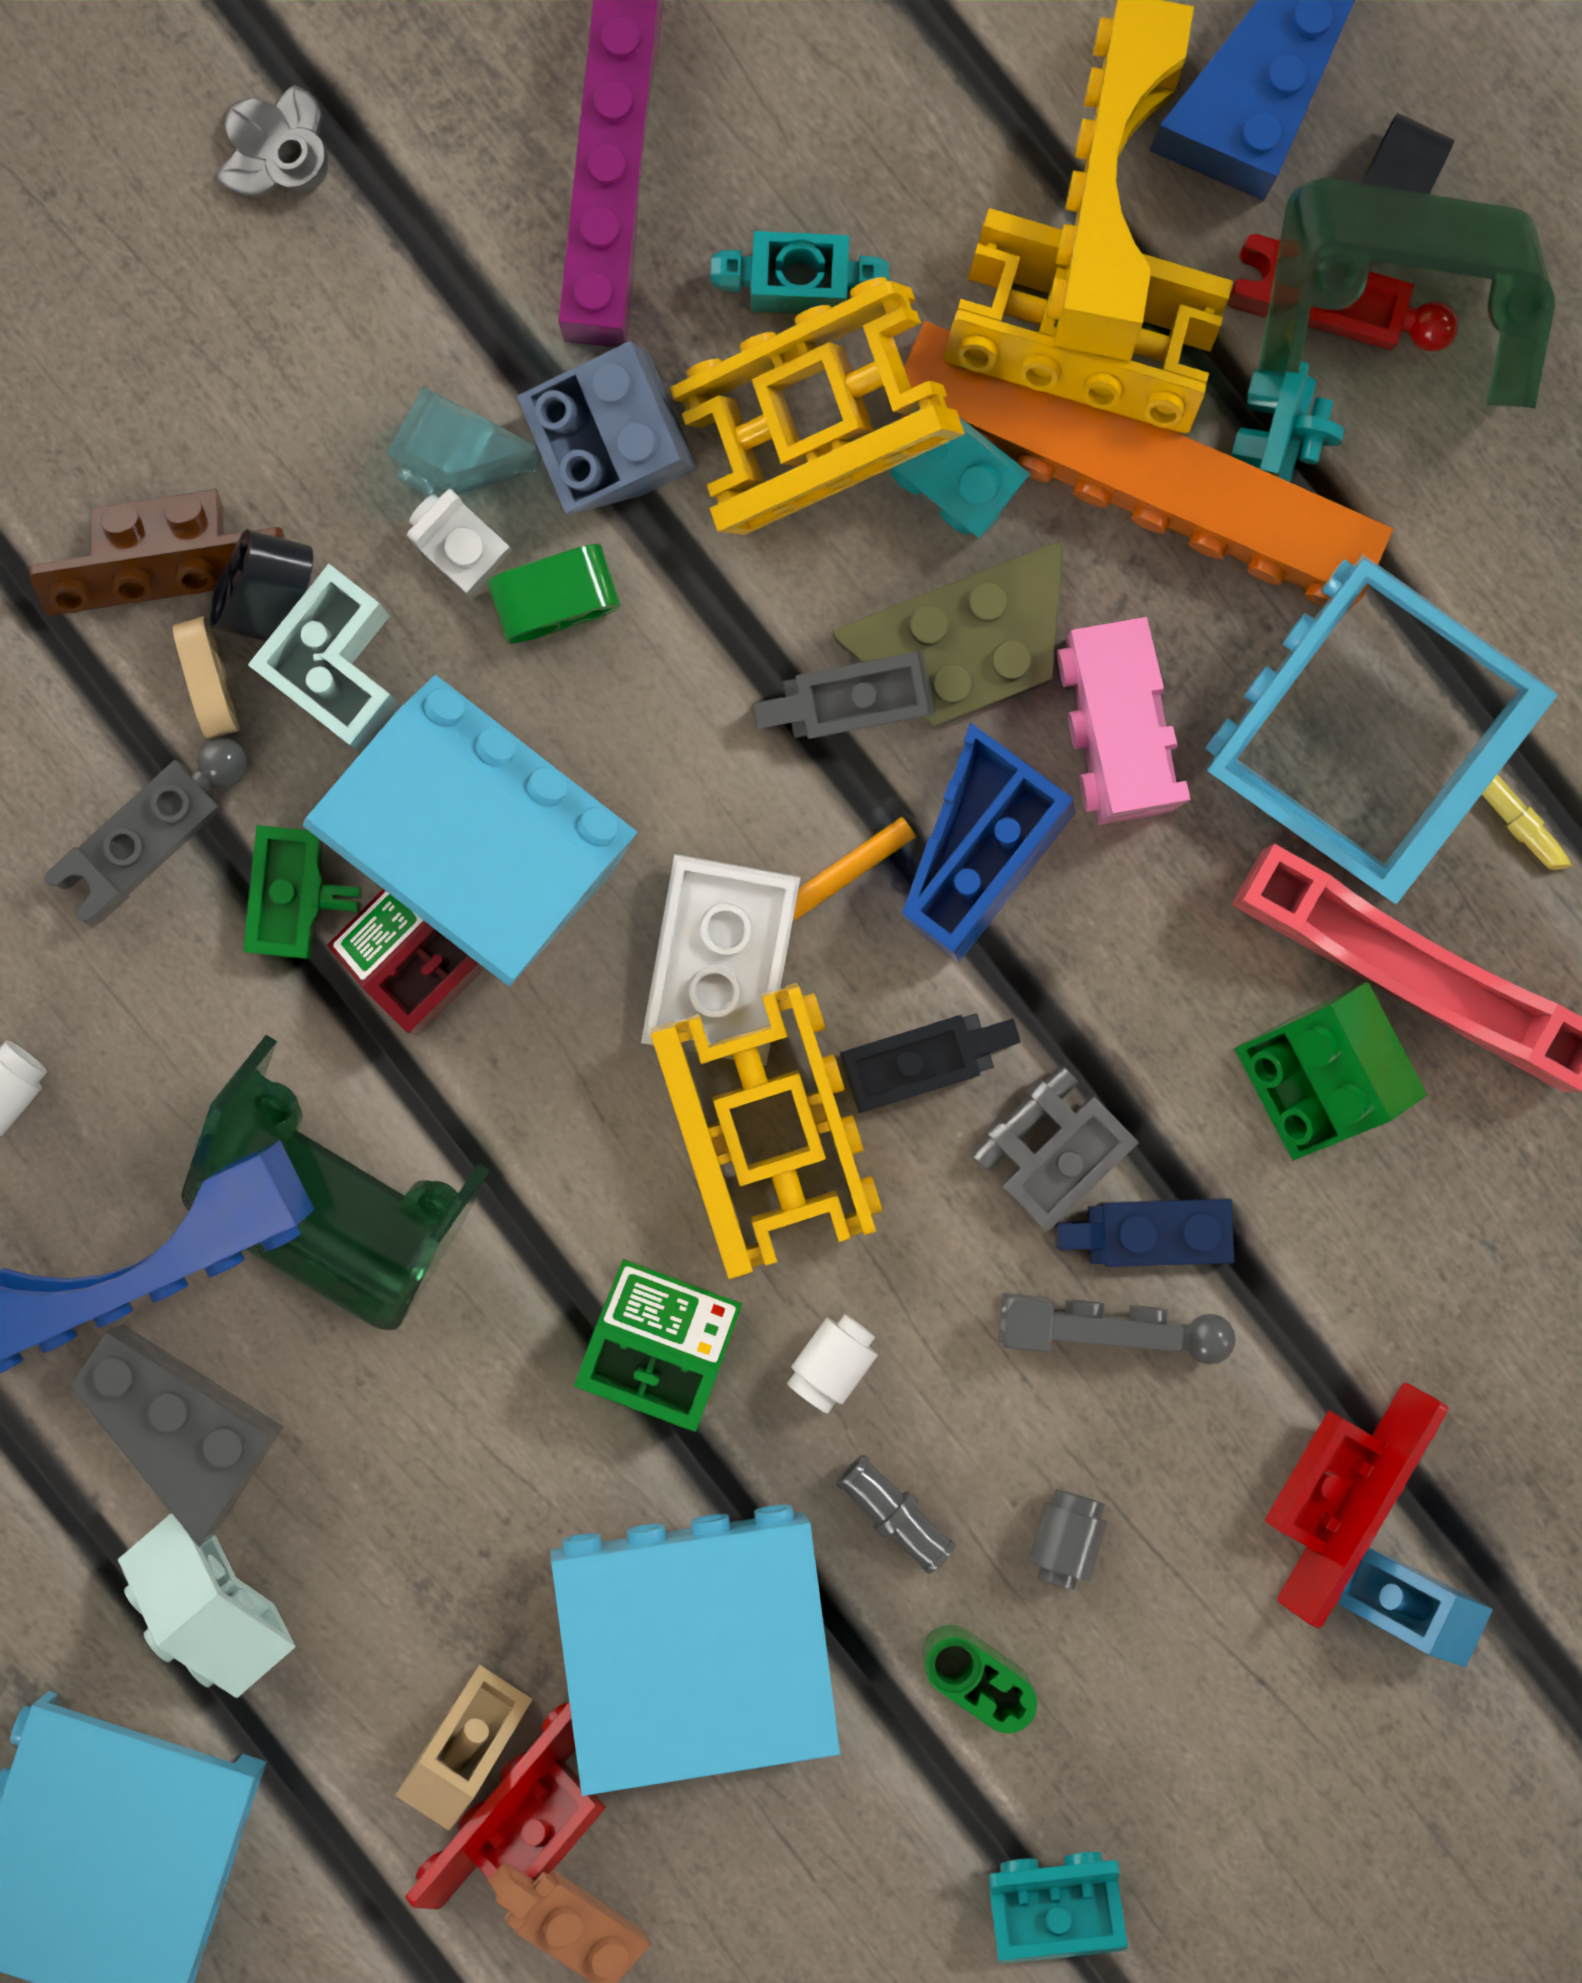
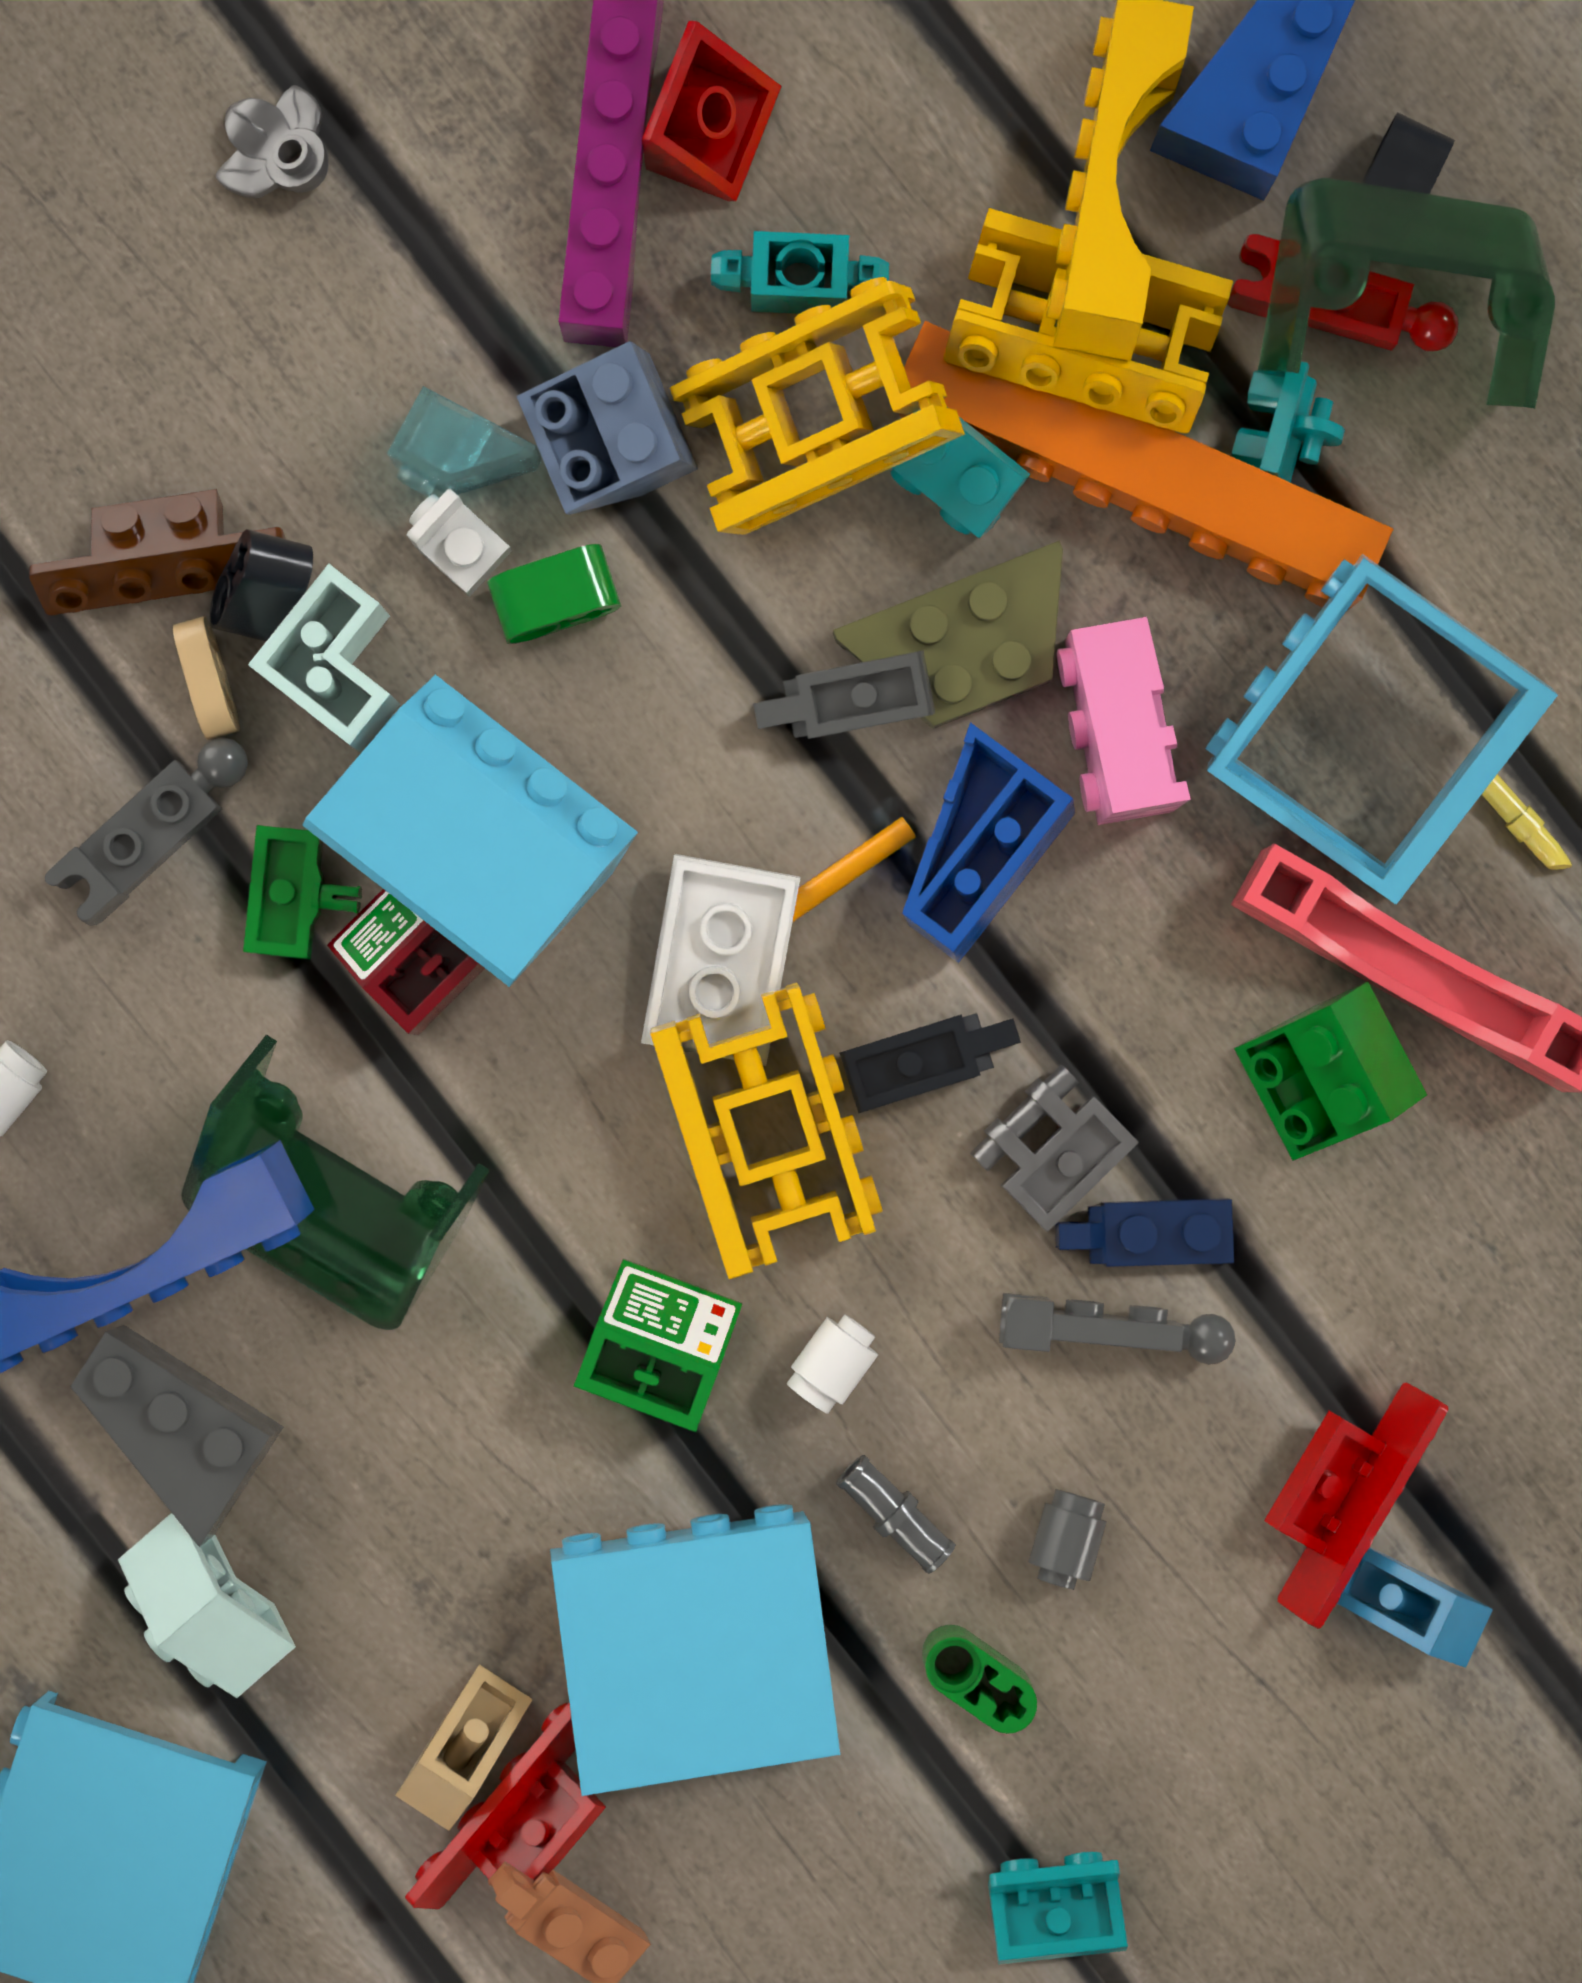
none -> red slope [642,21,782,202]

